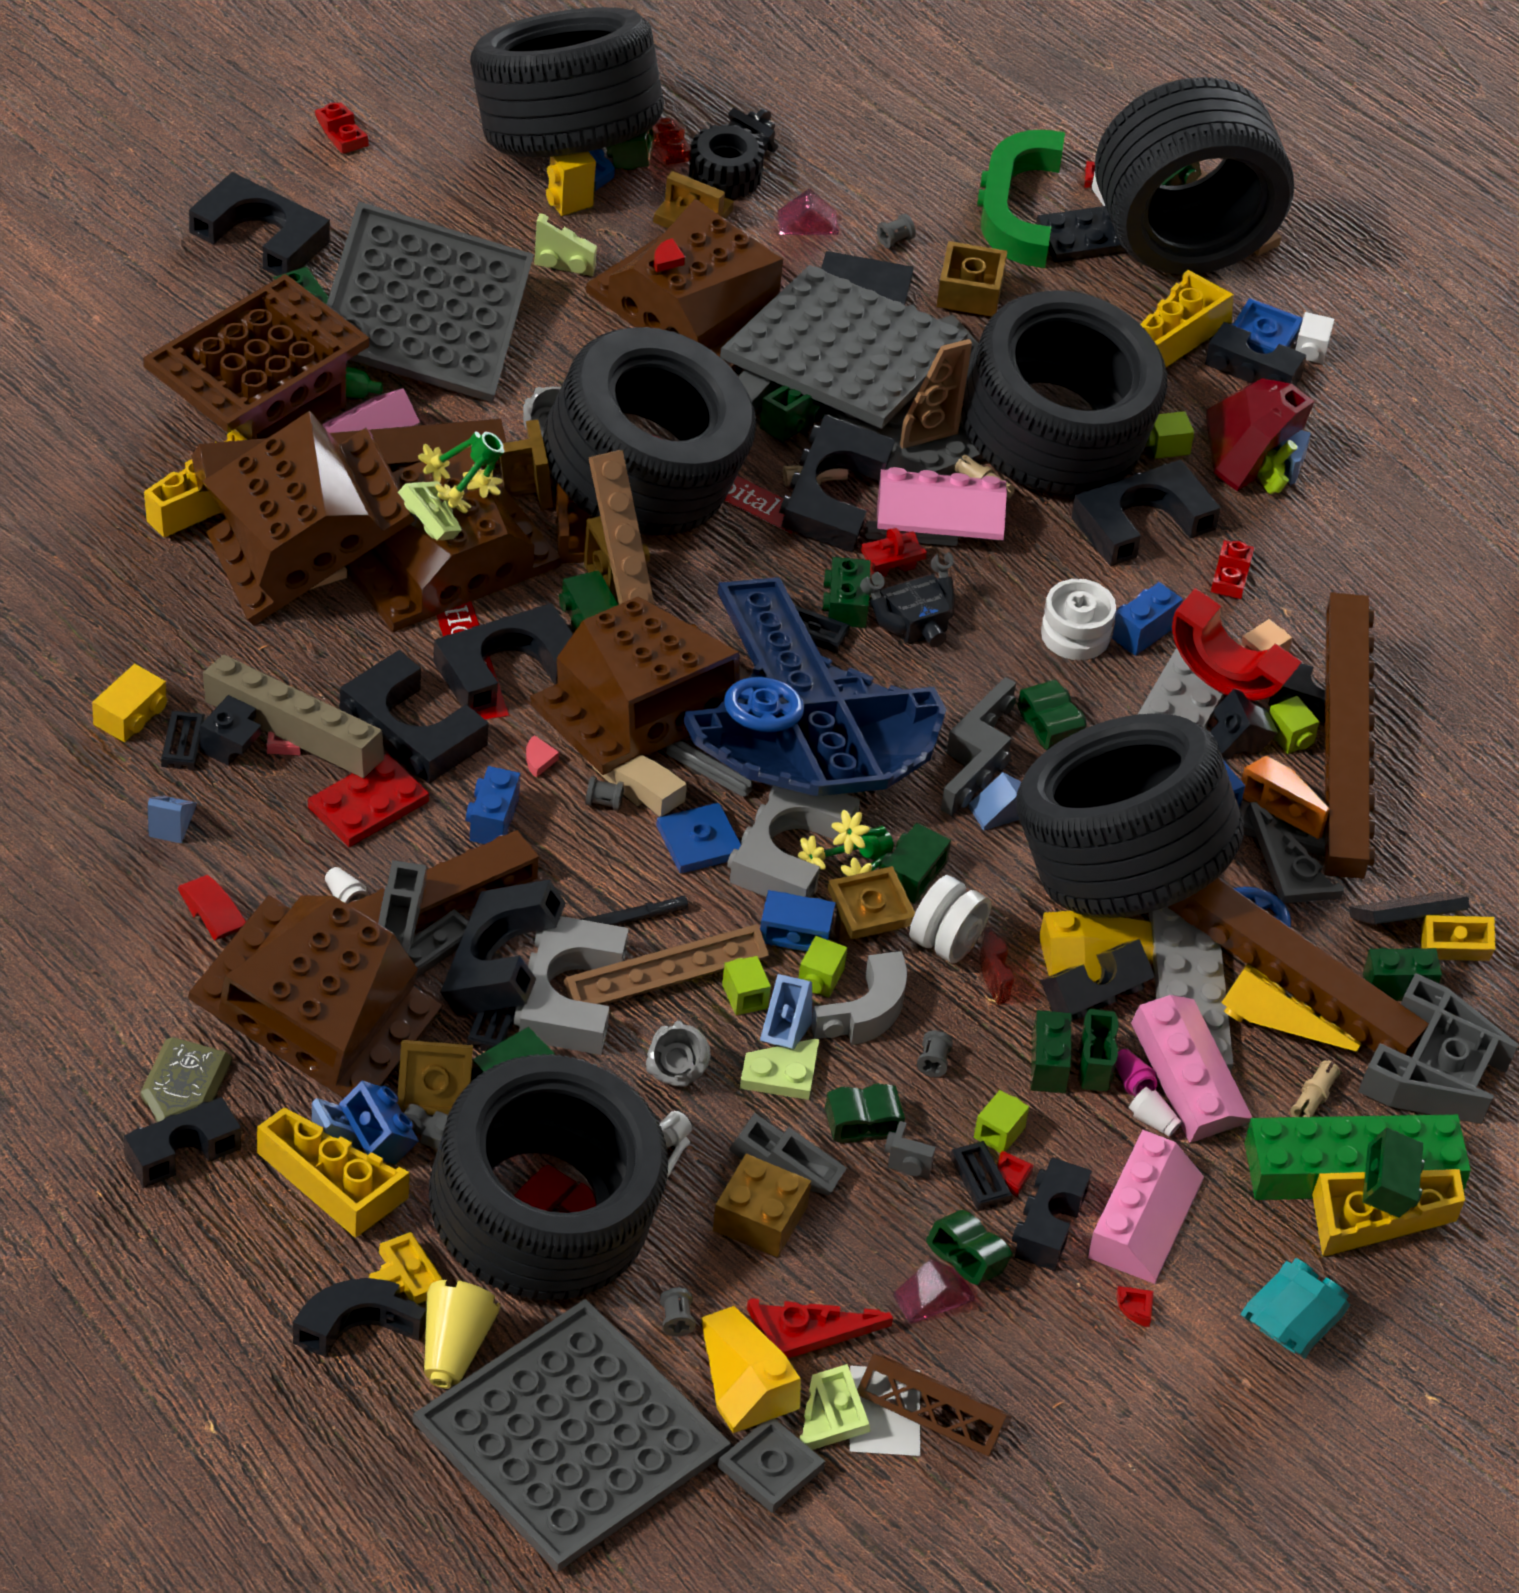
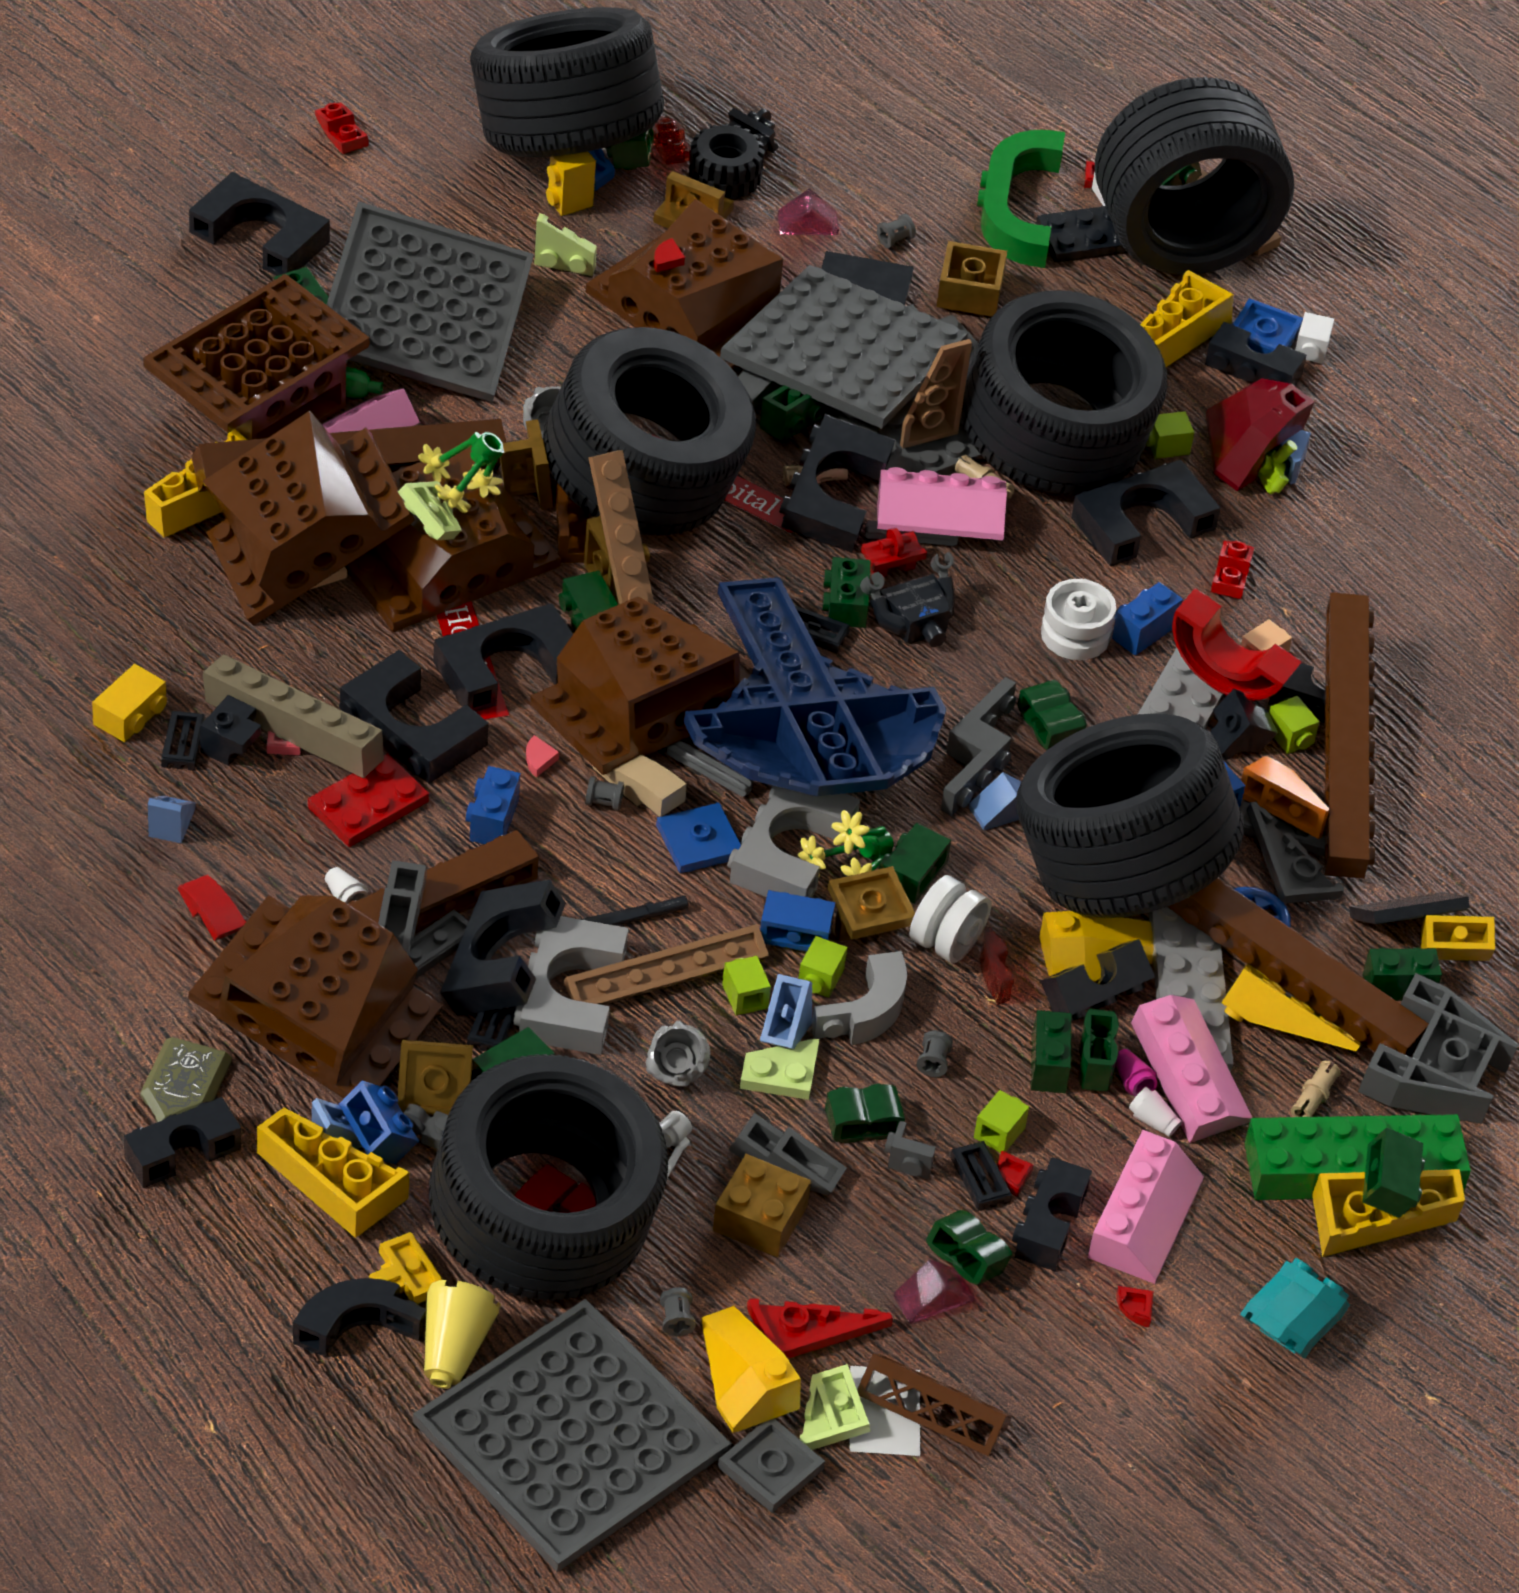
blue plate [724,677,804,732] -> none

